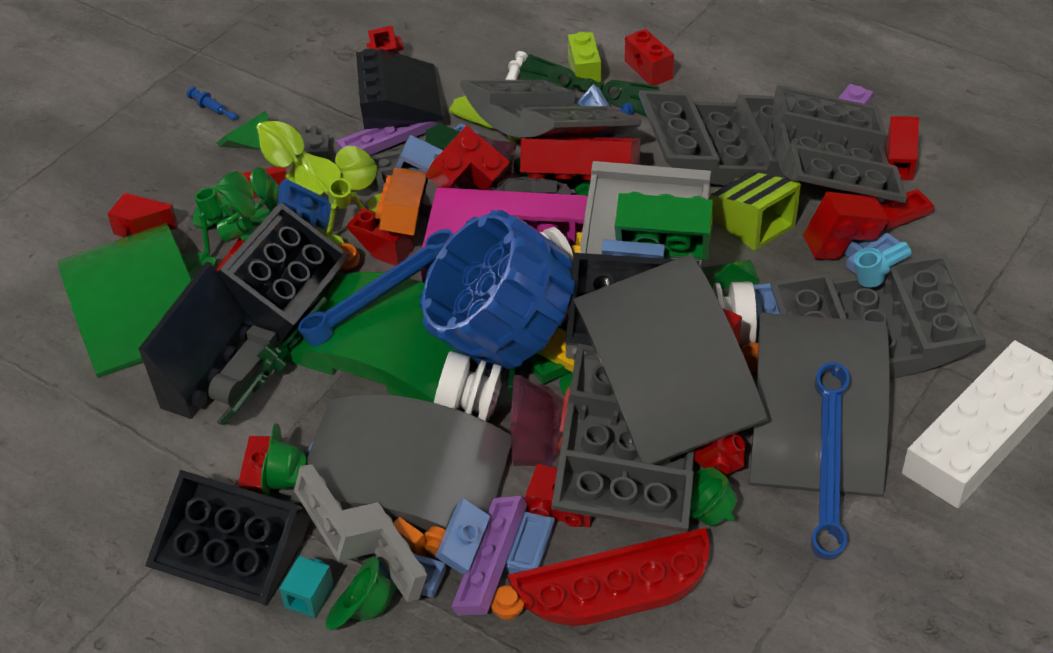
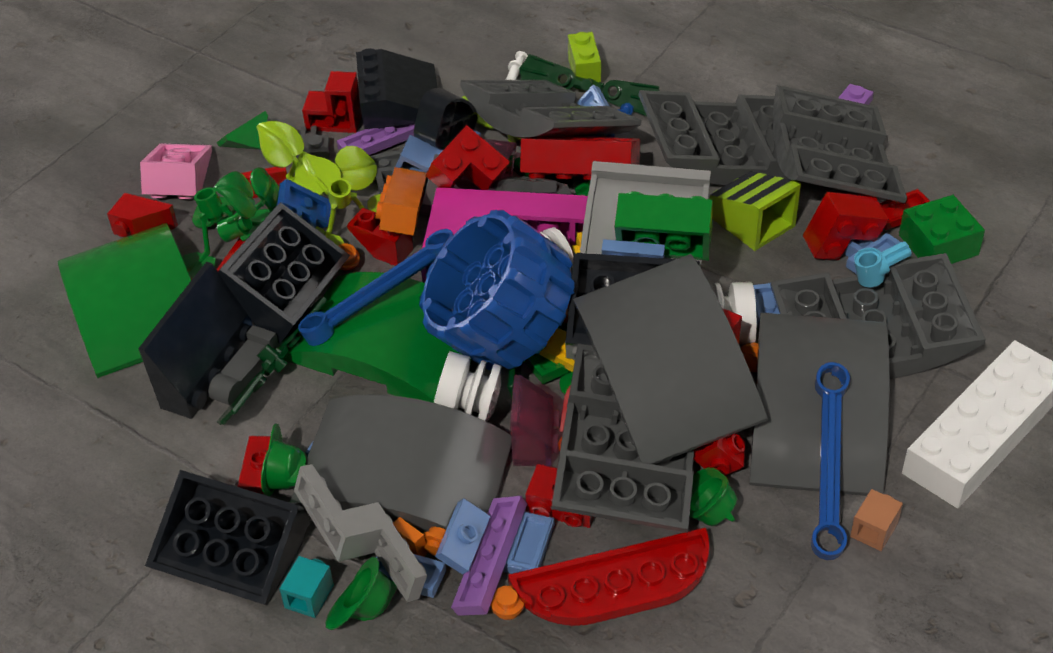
blue piece [187,86,238,120] -> none
red brick [366,25,404,54] -> none
red brick [625,29,674,85] -> none
green slope [701,259,759,289] -> none
red slope [885,116,919,180] -> none
none -> bright pink slope [140,144,212,199]
none -> red brick [302,71,362,133]
none -> black beam [413,88,478,148]
none -> nougat brick [850,489,903,552]
none -> green brick [899,194,985,264]

